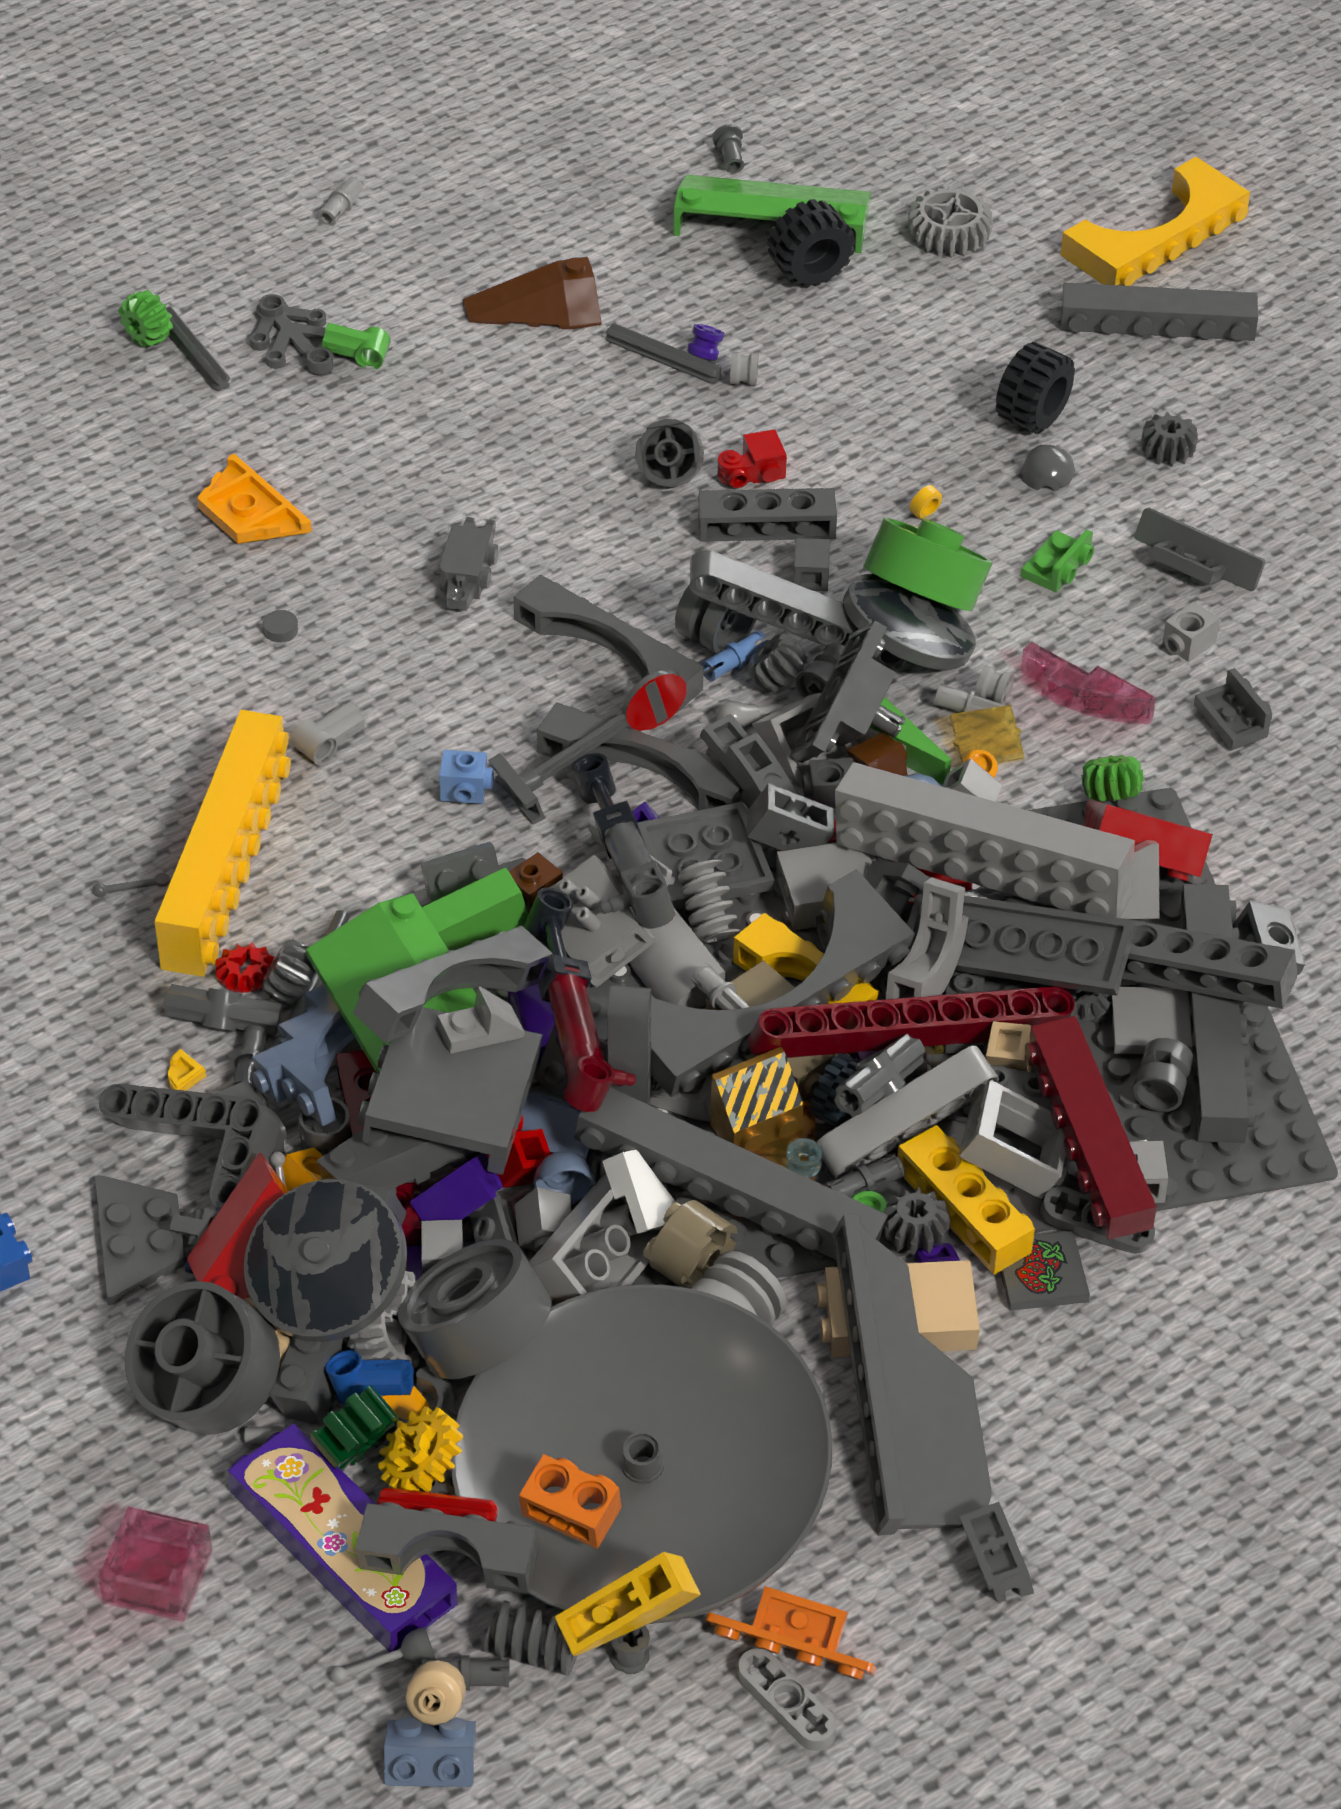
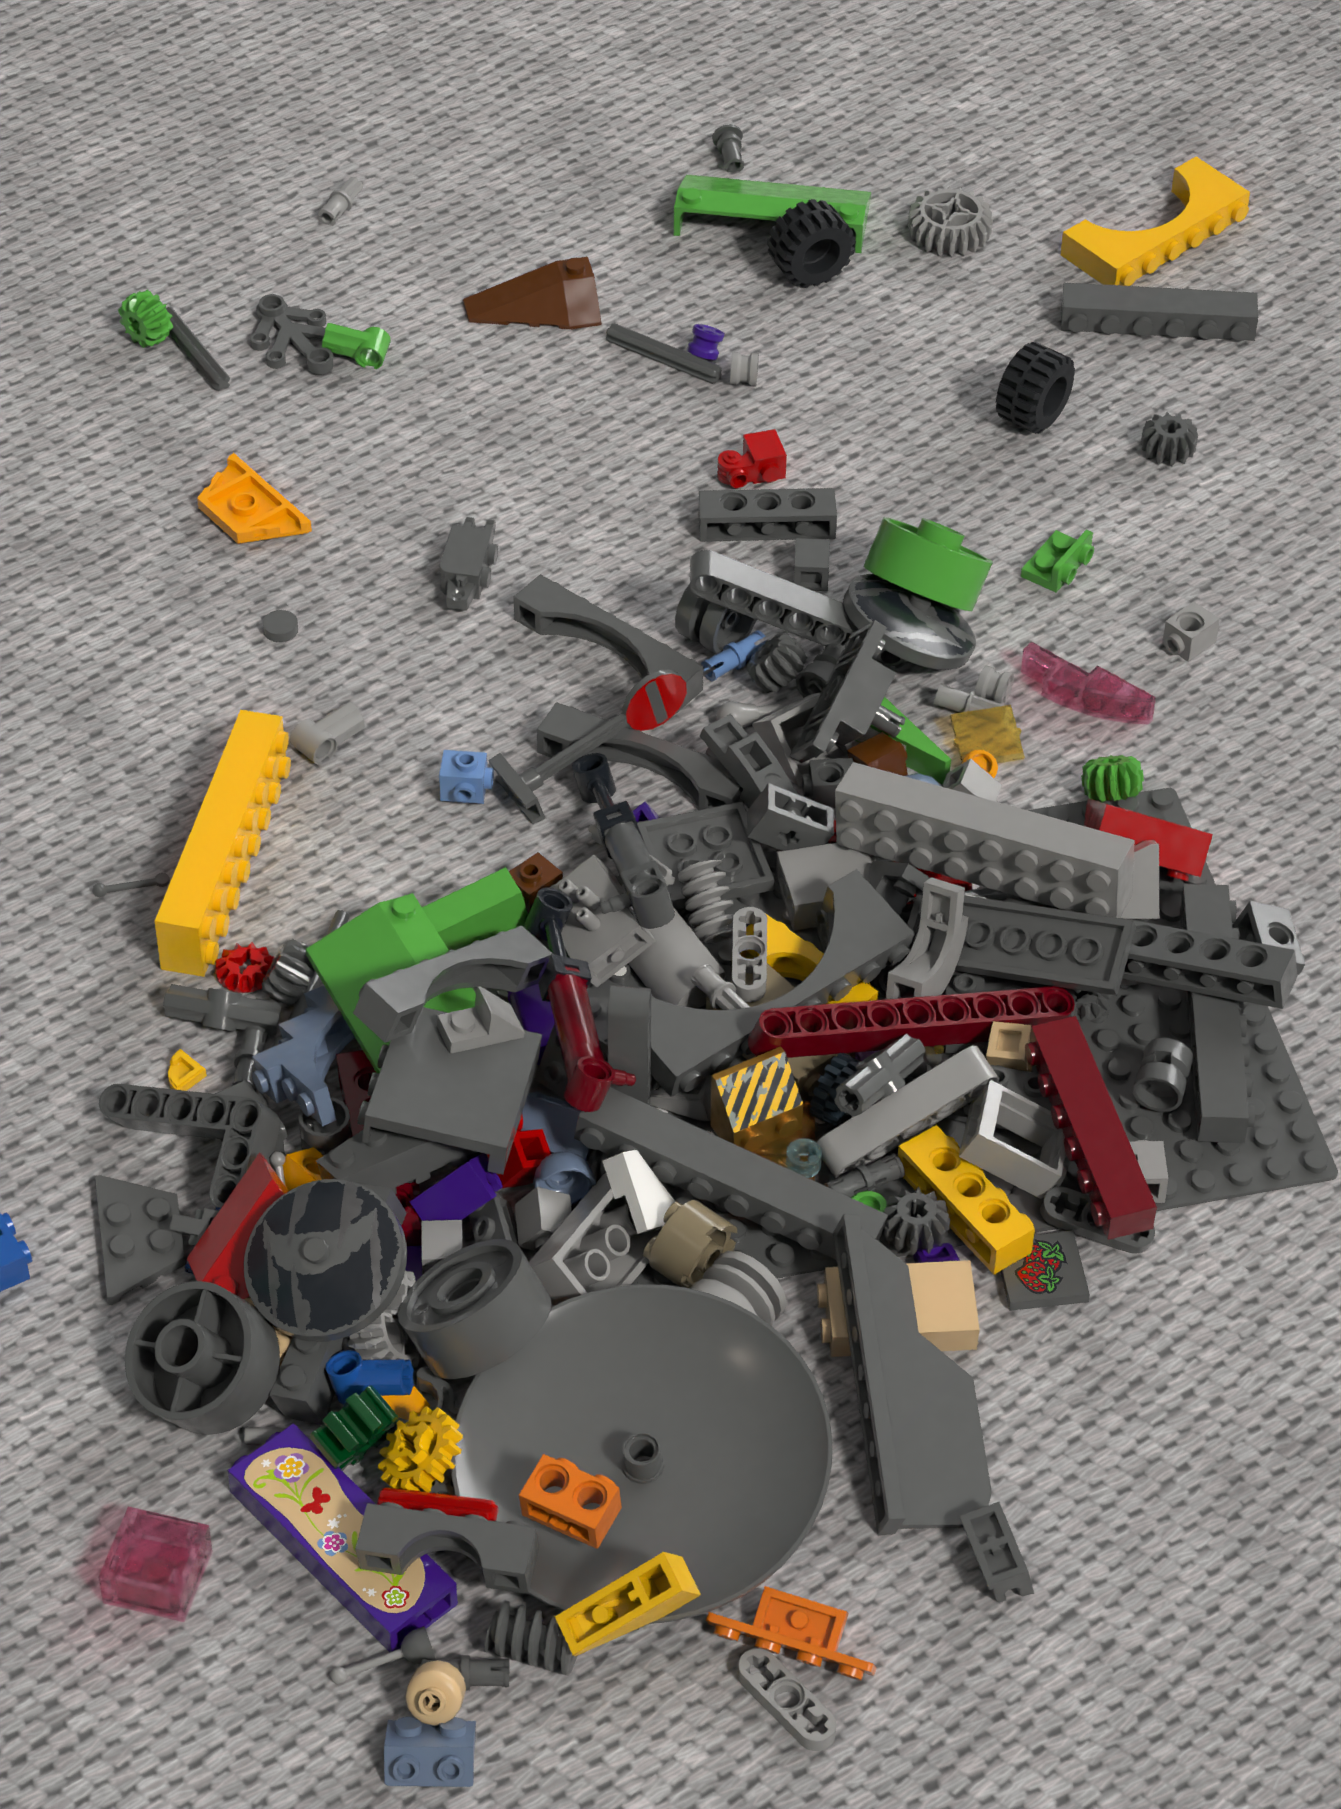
dark grey bracket [397,841,526,907] -> none
dark grey bush [611,1626,650,1674] -> none
dark grey cylinder [635,419,704,487] -> none
yellow tile [909,485,942,519] -> none
dark grey hair [1020,445,1076,491] -> none
light grey tile [1111,987,1193,1054] -> none
dark grey bracket [1134,507,1266,591] -> none
dark grey bracket [1194,668,1272,751] -> none
none -> light grey beam [732,907,767,1002]

